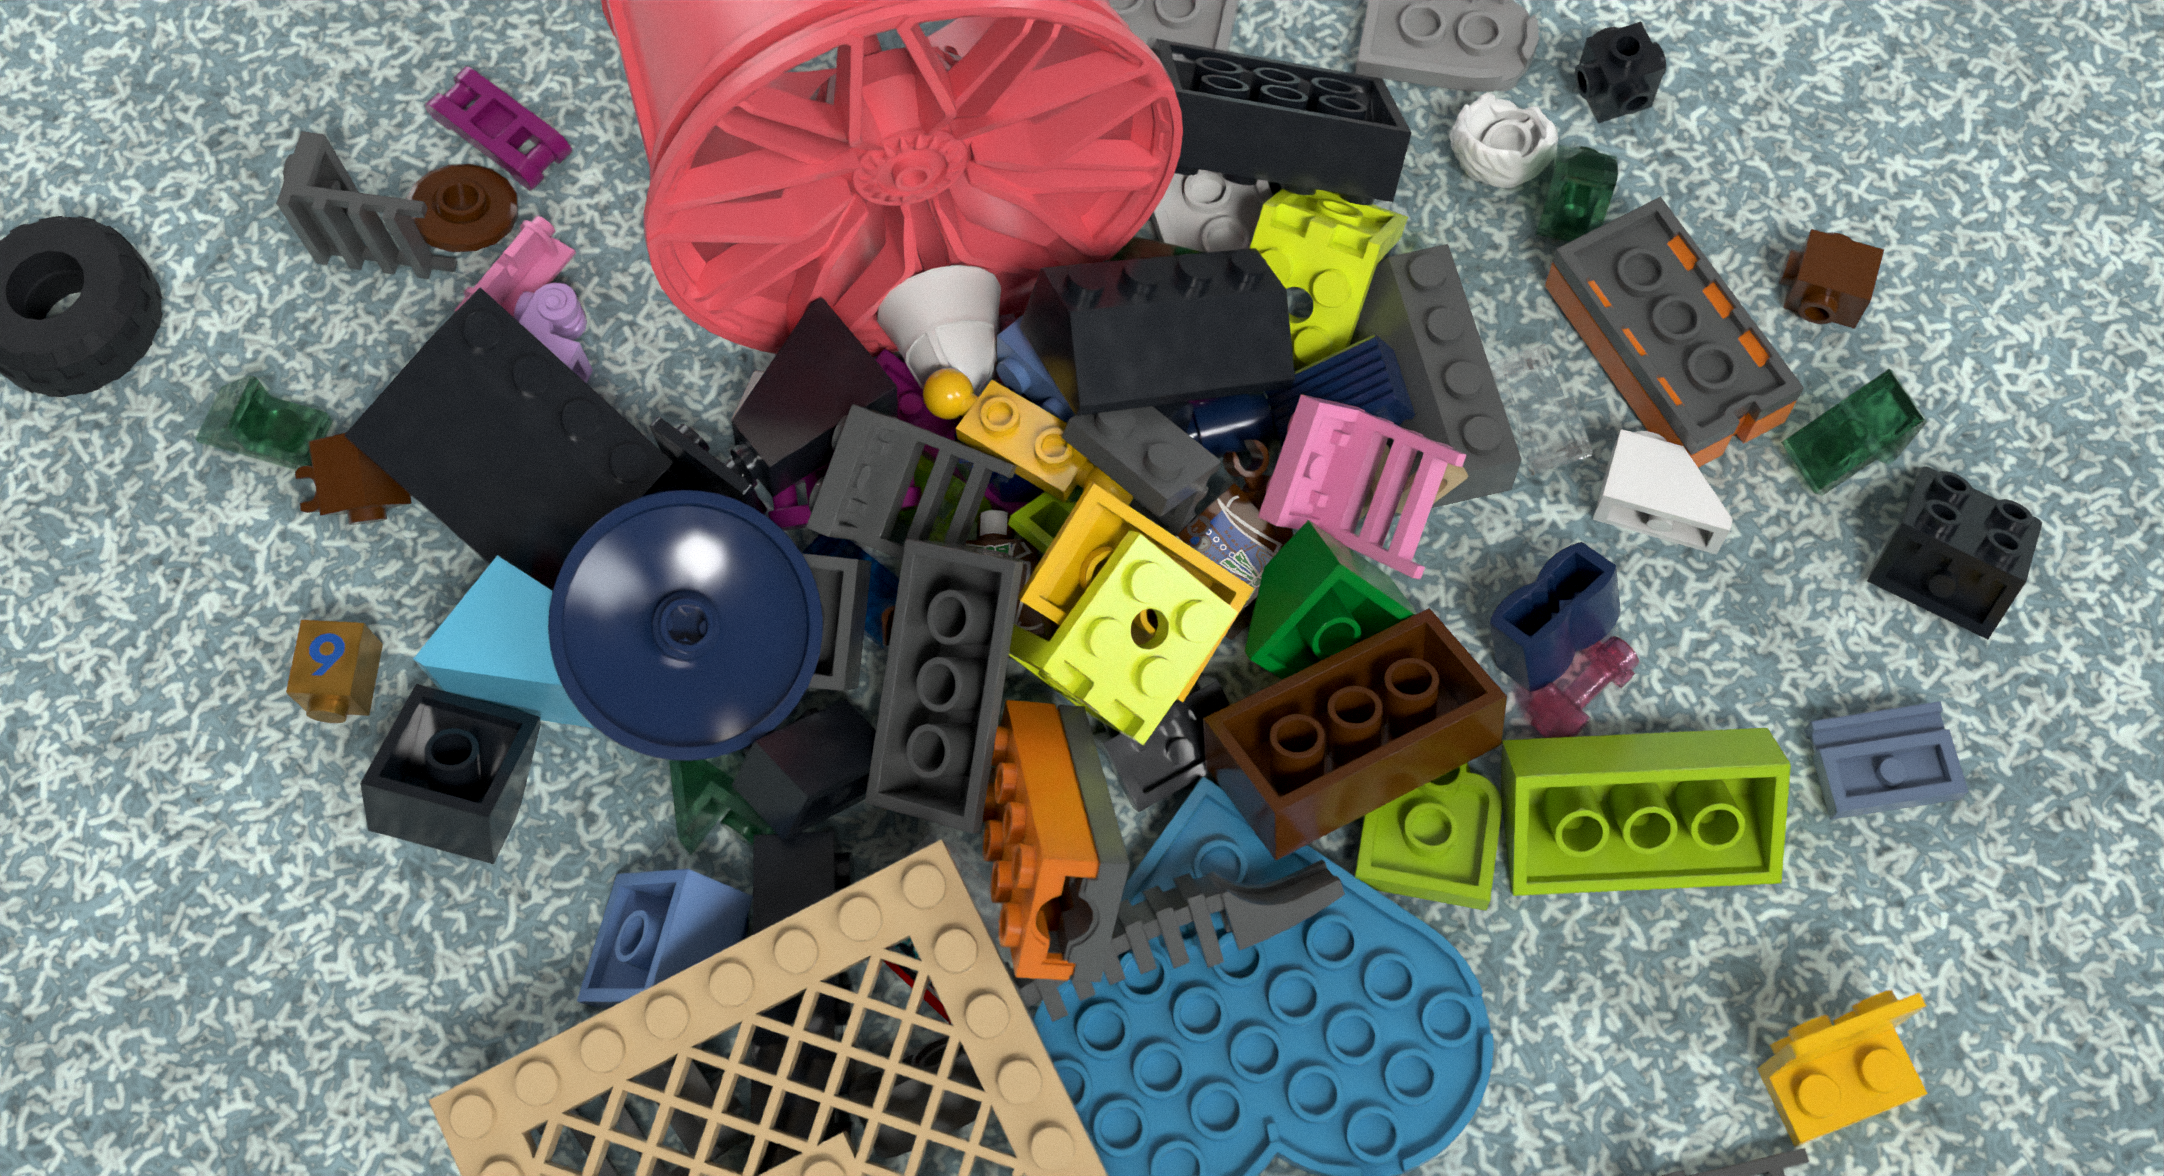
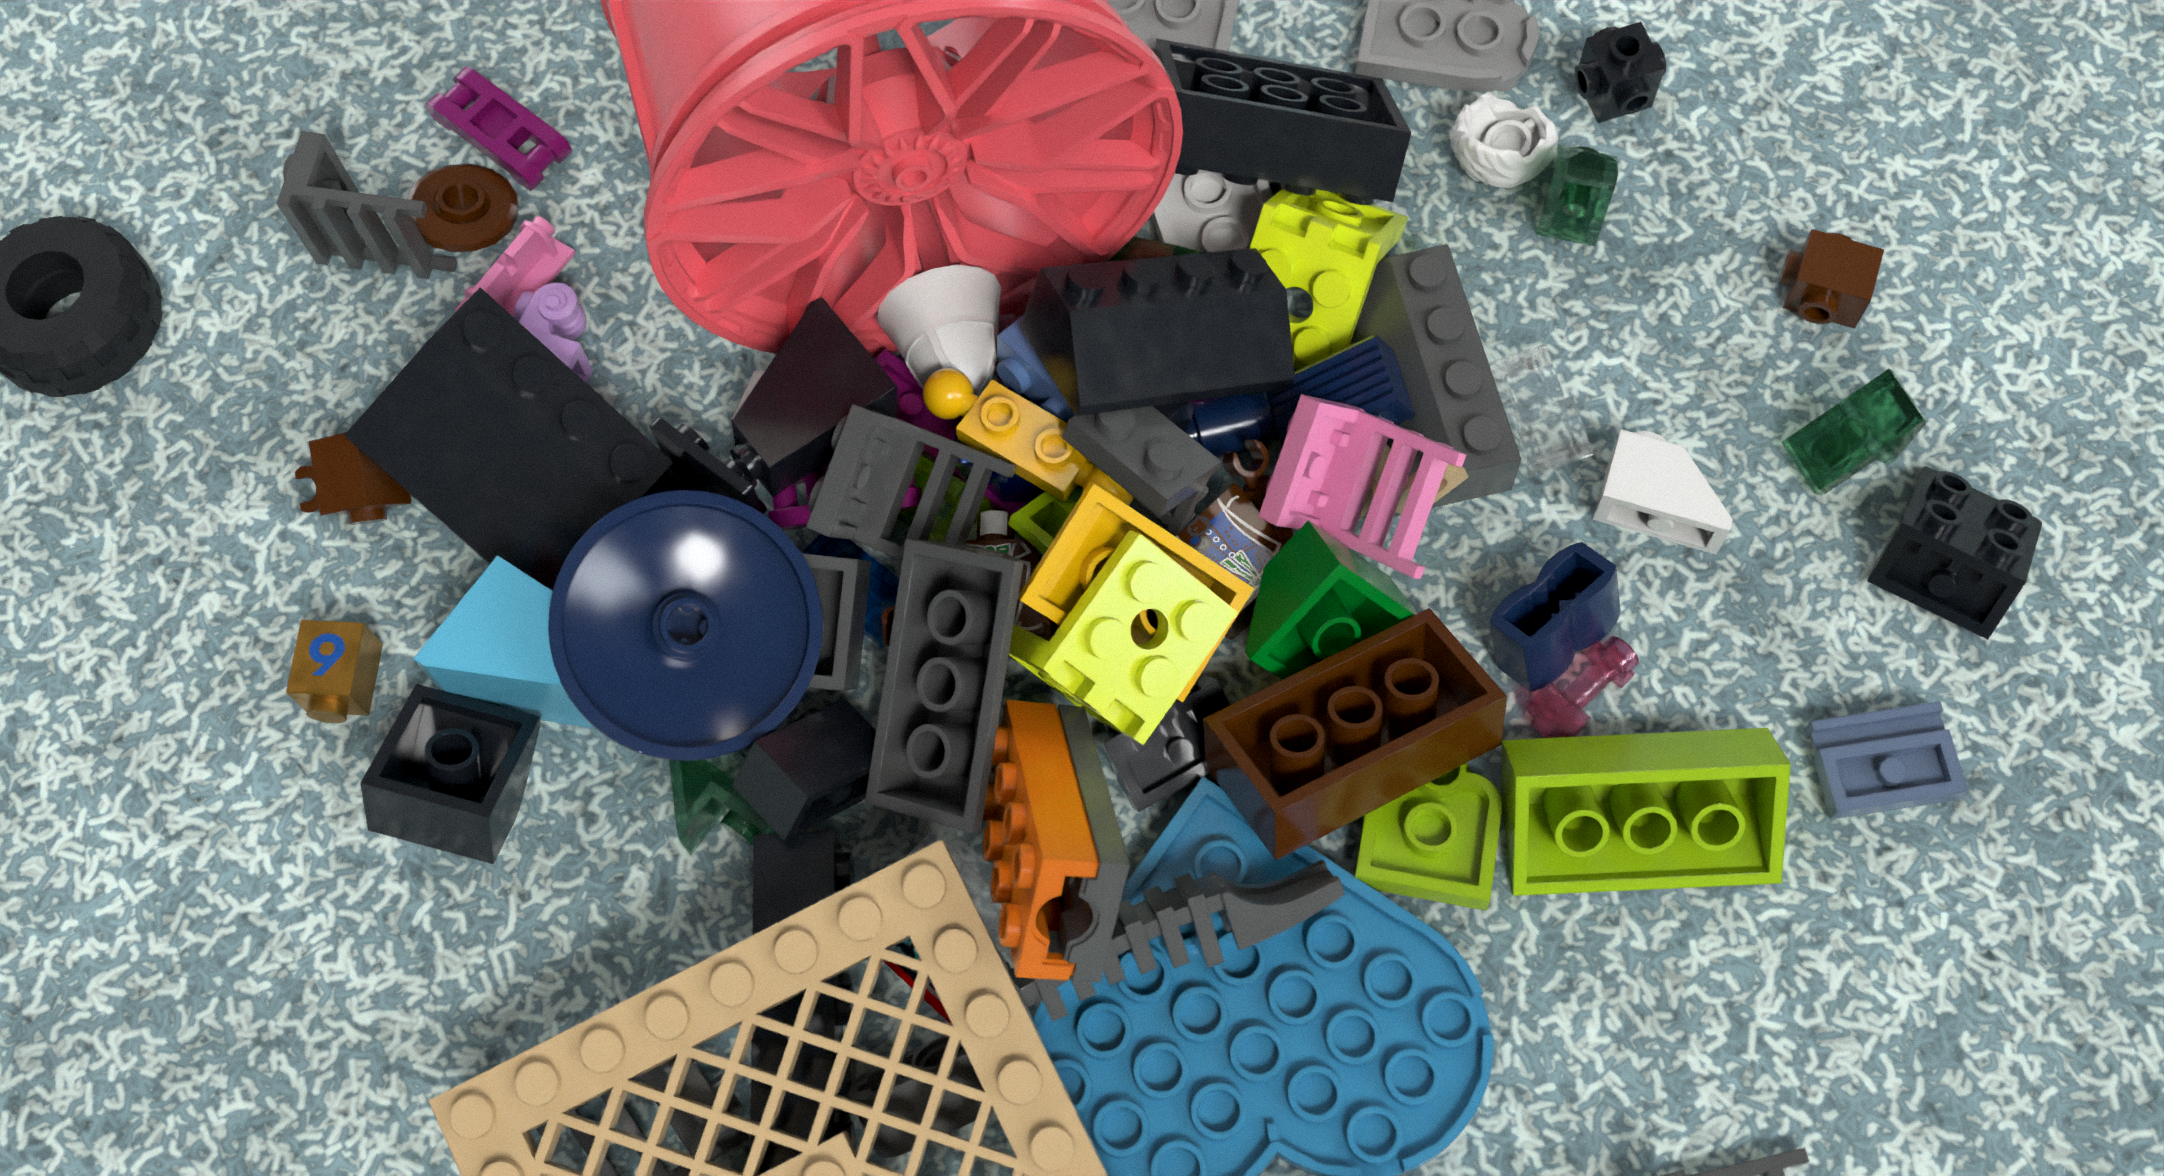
clear green slope [195,375,333,470] -> none
medium blue slope [577,869,753,1009] -> none
dark grey piece [1545,196,1804,468] -> none
yellow bracket [1757,989,1928,1147] -> none

